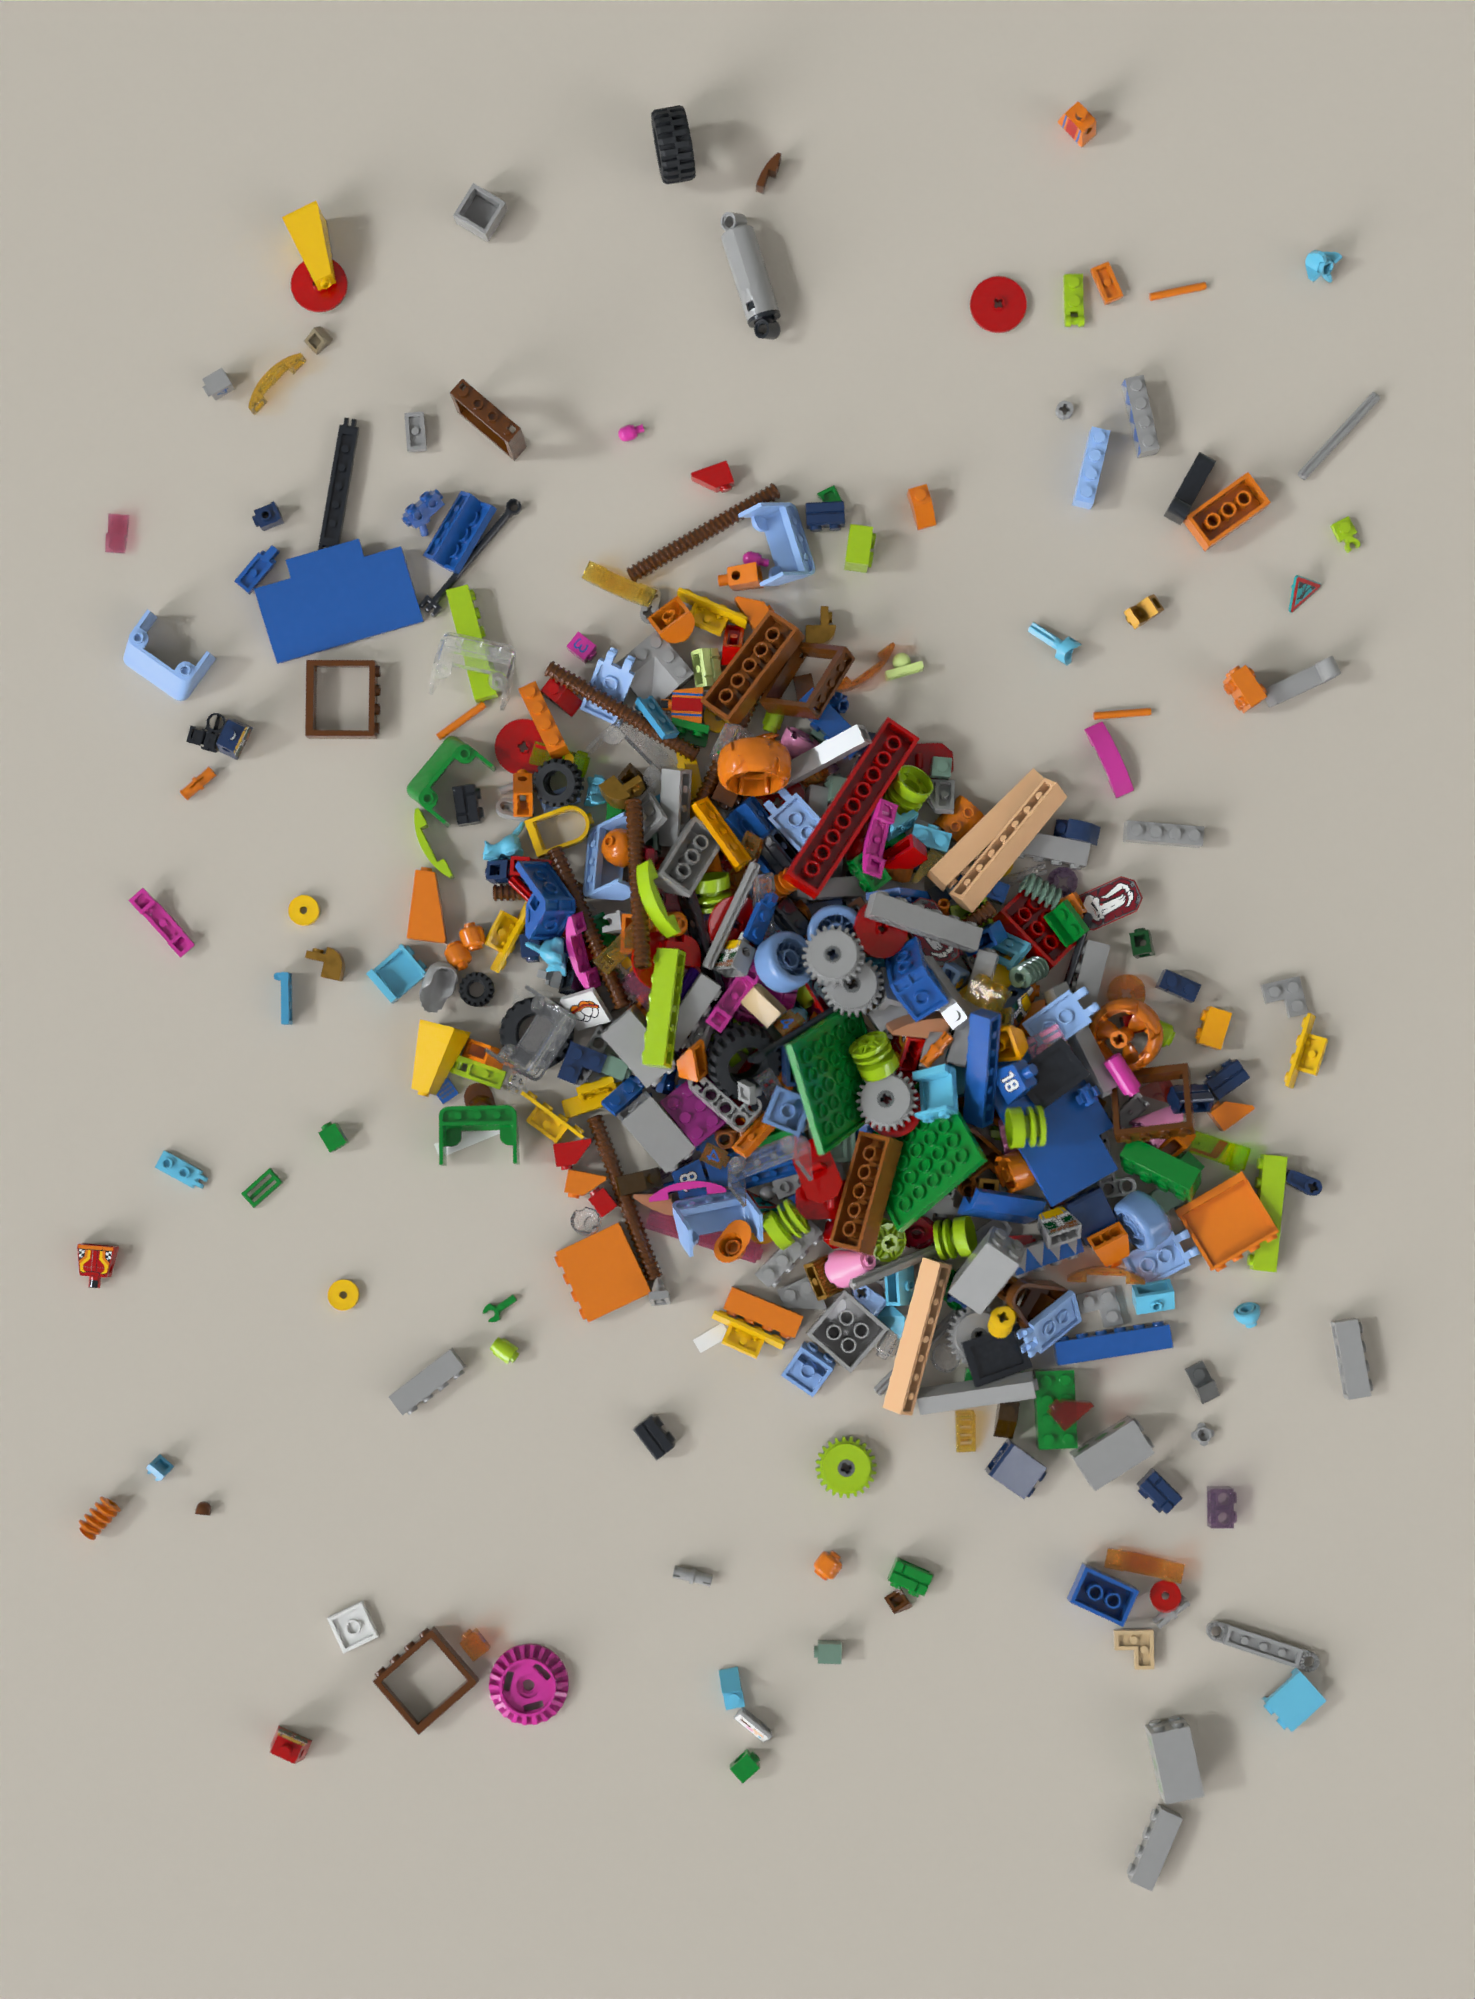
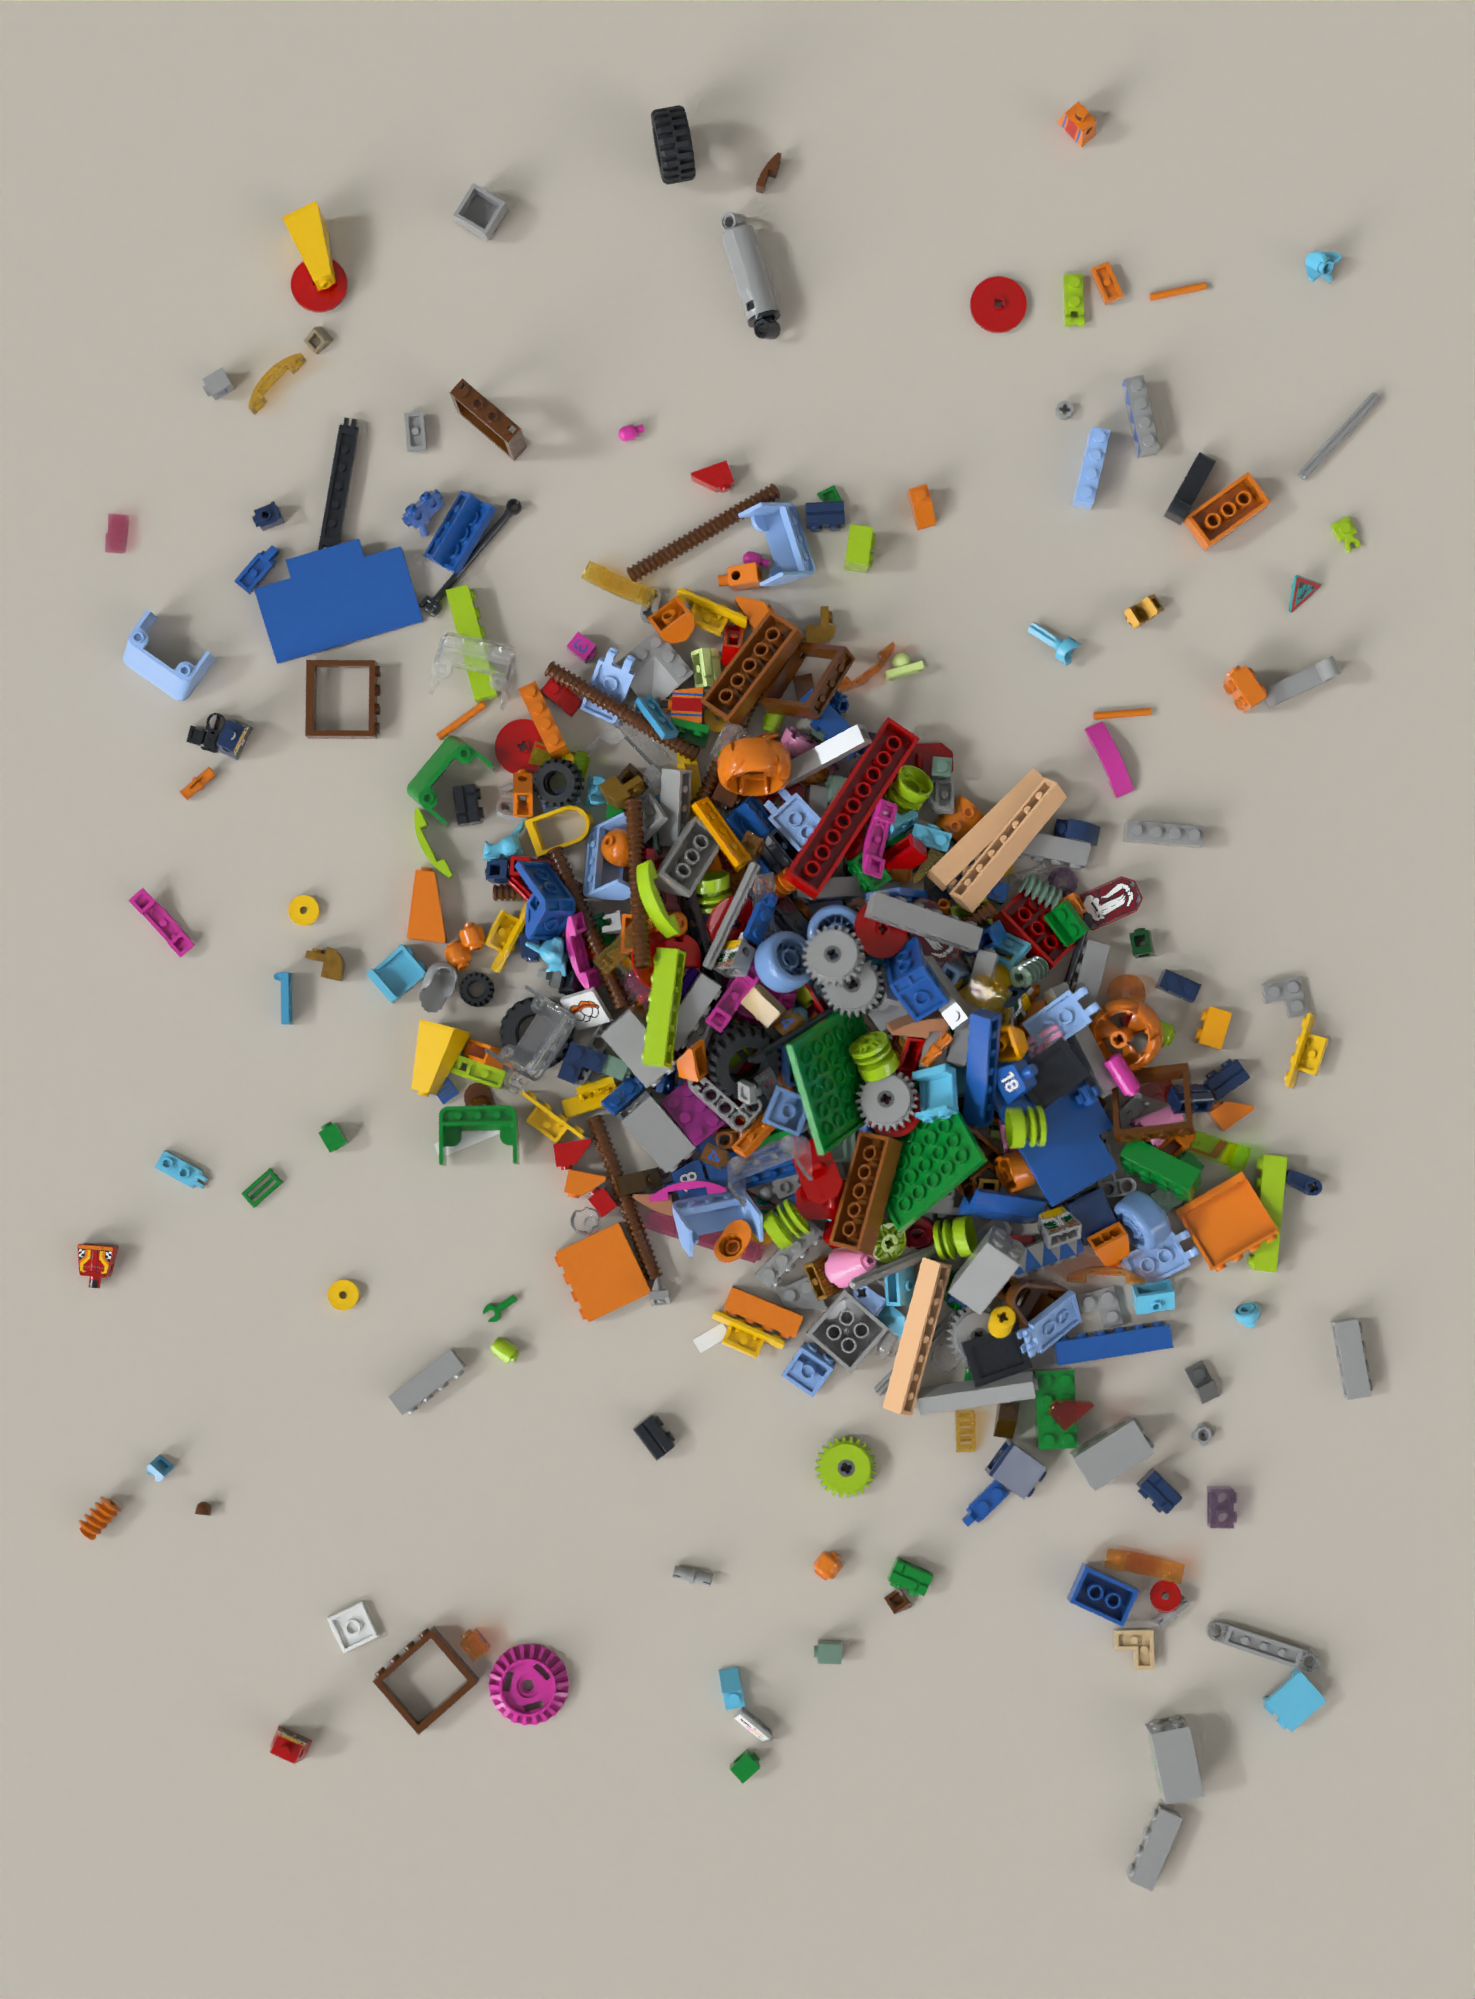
none -> blue hinge [962,1480,1010,1527]

